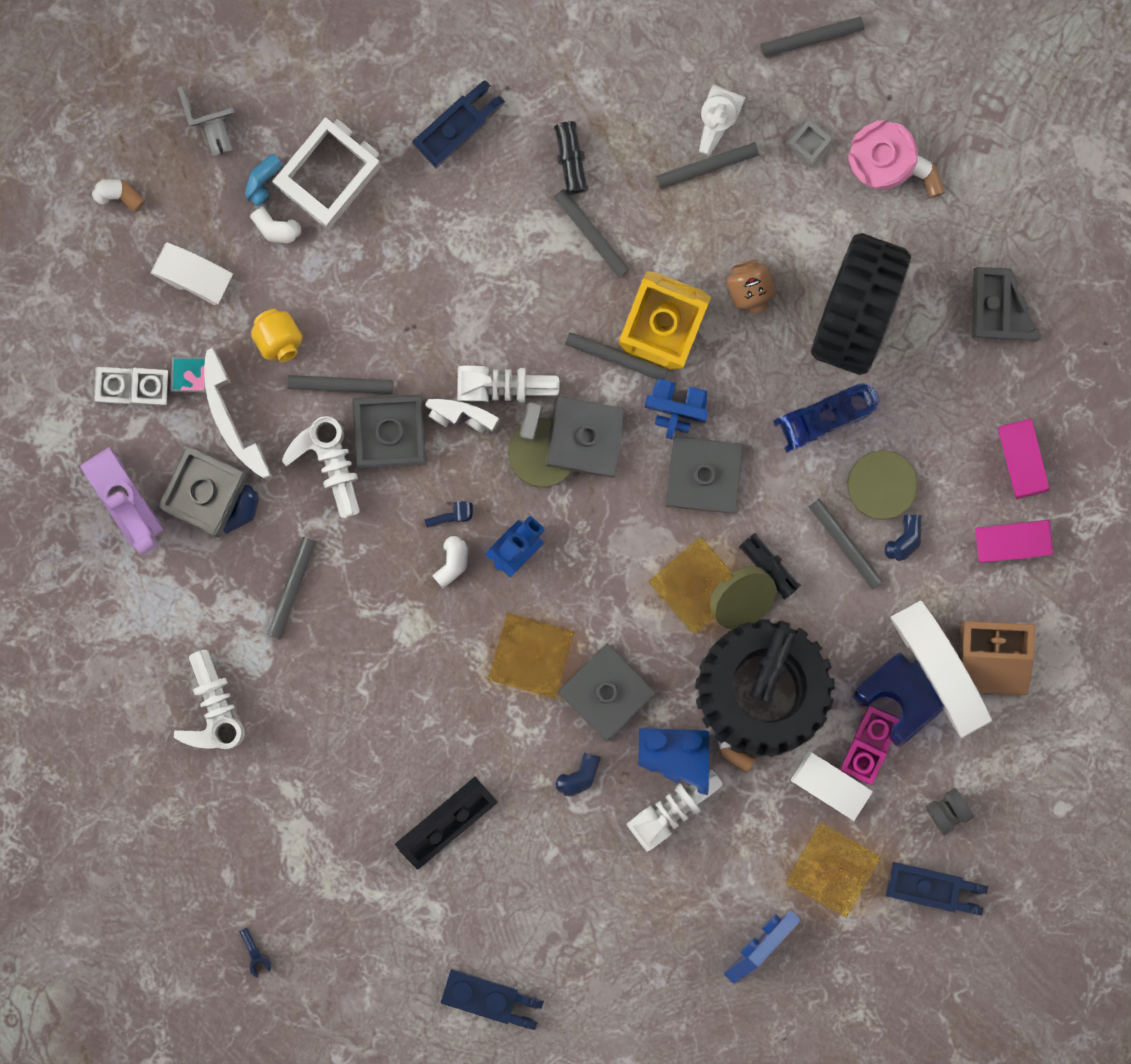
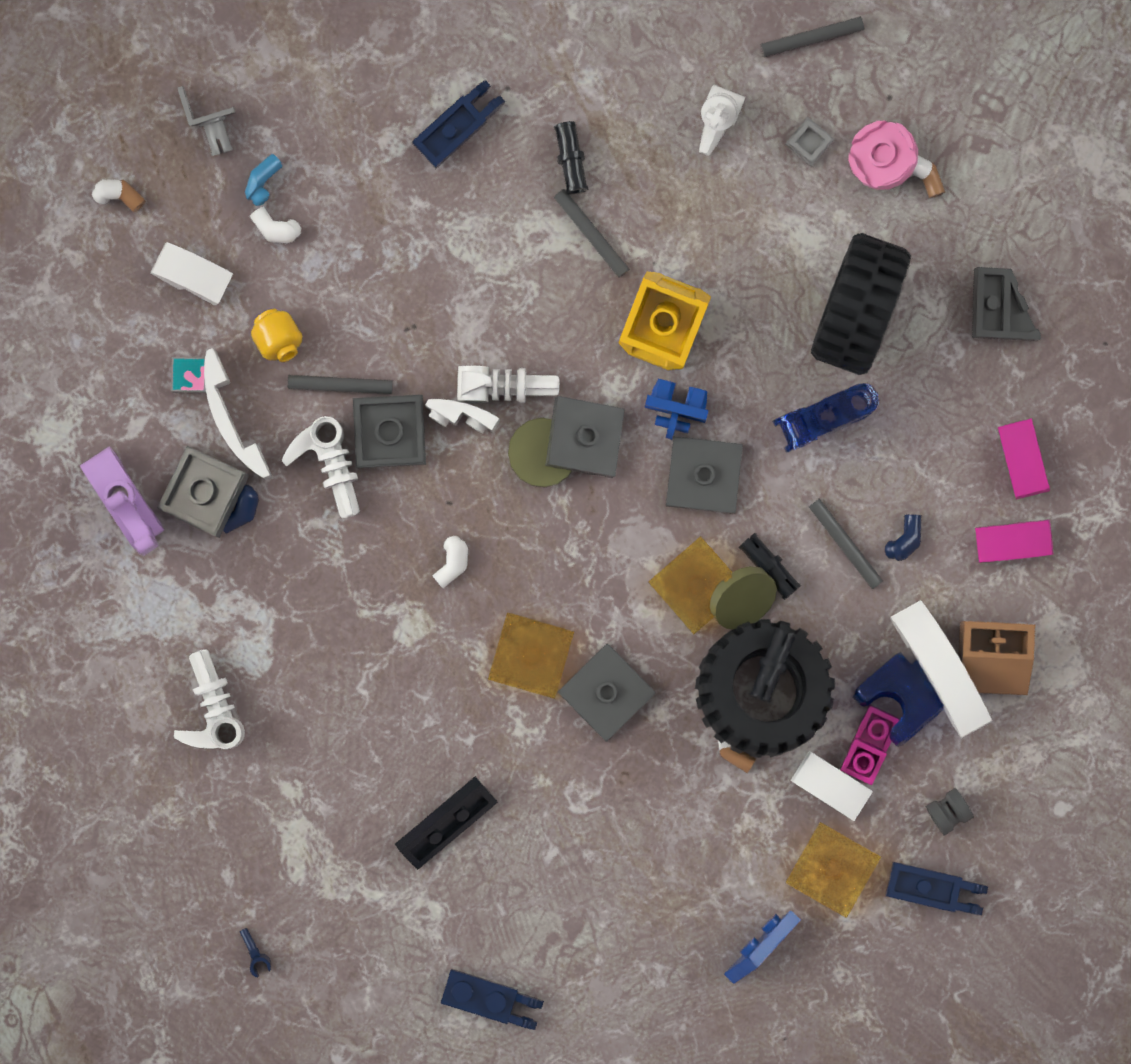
white slope [94,367,168,405] -> none
dark grey bar [267,537,316,639] -> none
white window [272,117,381,230] -> none
dark blue hand [425,501,473,528] -> none
blue hips [484,516,545,578] -> none
light grey tile [520,402,542,442] -> none
dark blue arm [555,752,601,796] -> none
dark grey bar [565,332,667,380] -> none
white piece [626,770,723,852] -> none
blue wing [638,728,709,795] -> none
dark grey bar [656,142,759,189] -> none
medium nougat head [727,259,776,314] -> none
olive tile [847,450,918,520] -> none

